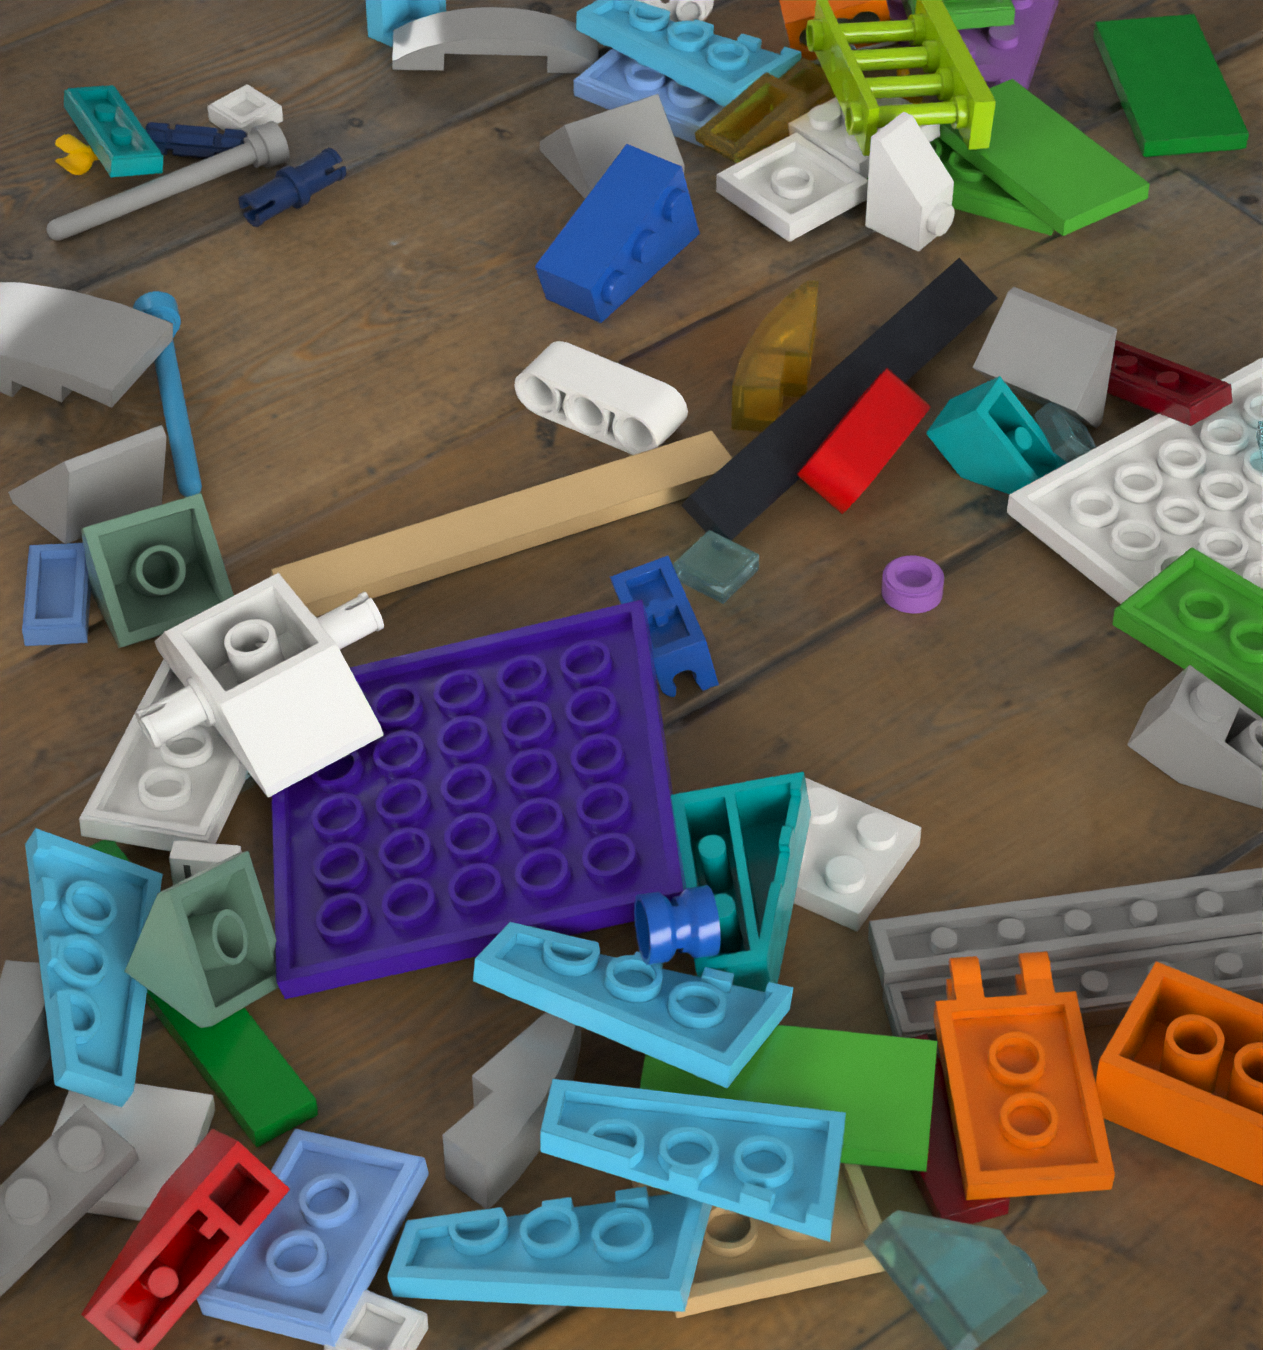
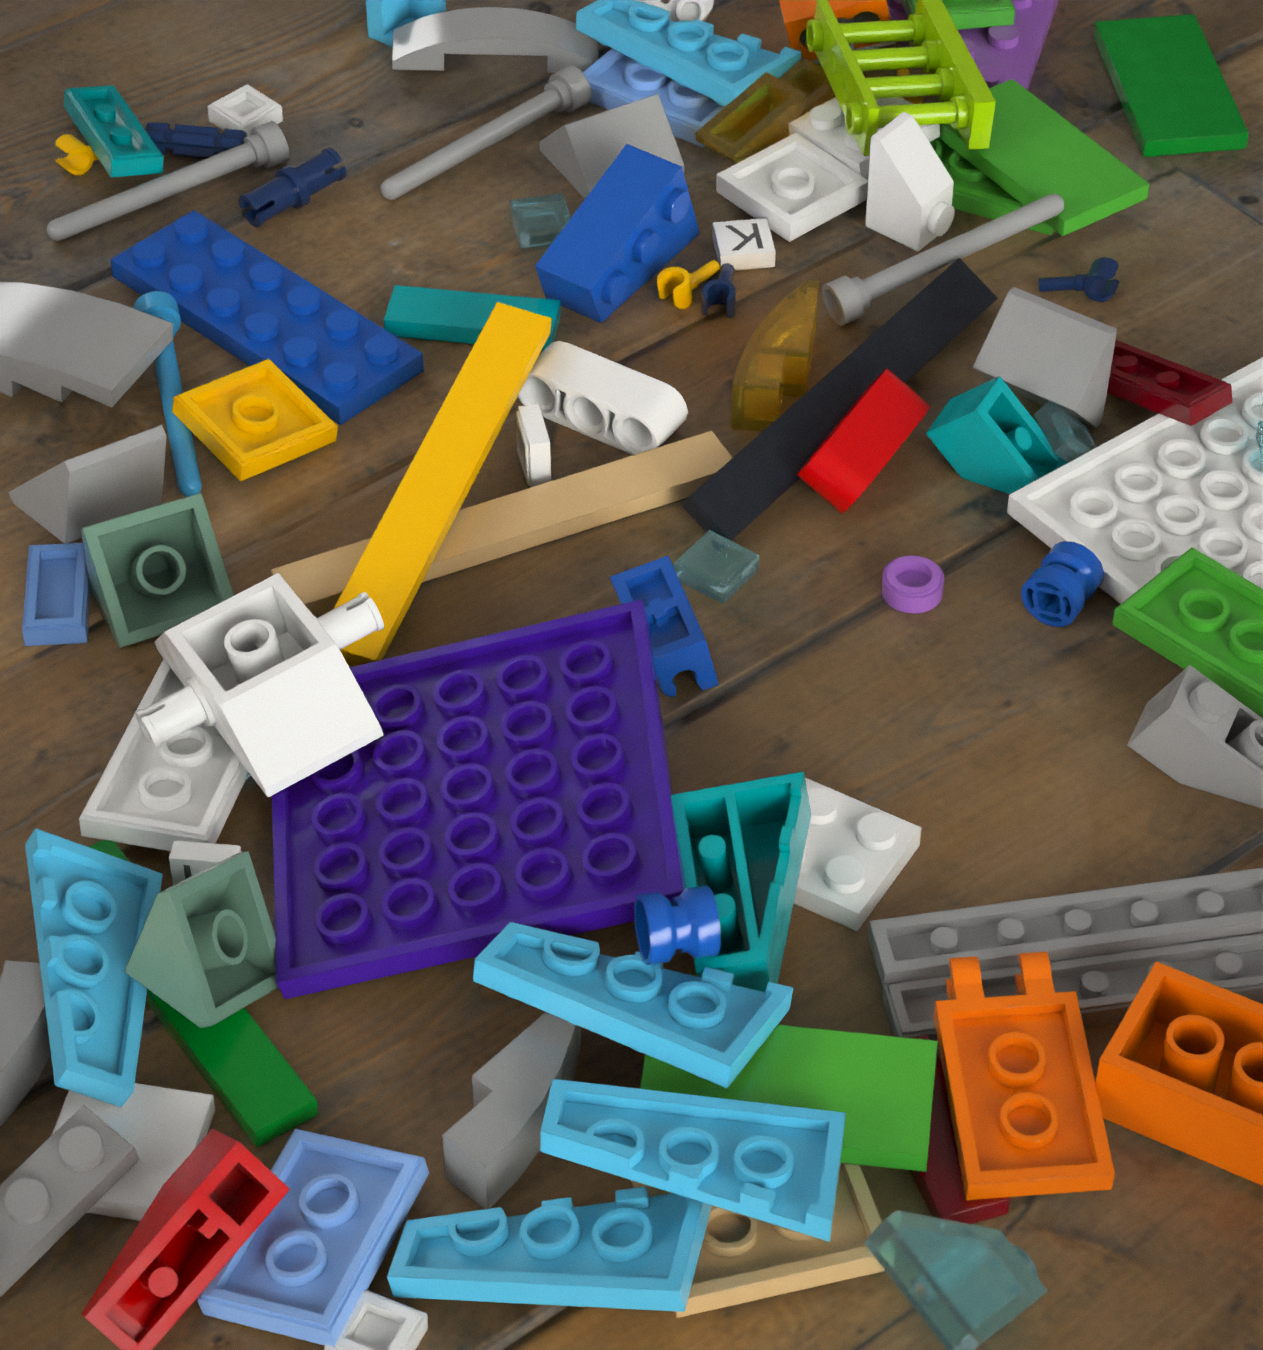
none -> blue plate [110,210,424,426]
none -> yellow tile [172,359,338,481]
none -> yellow tile [334,302,552,667]
none -> light grey piece [380,65,592,200]
none -> teal tile [383,285,561,351]
none -> clear light blue tile [510,193,571,248]
none -> white tile [516,404,551,488]
none -> yellow hand [657,260,721,309]
none -> dark blue hand [702,263,735,318]
none -> white tile [712,218,776,271]
none -> light grey piece [822,193,1065,326]
none -> blue wheel [1021,541,1104,627]
none -> dark blue hand [1039,257,1120,302]

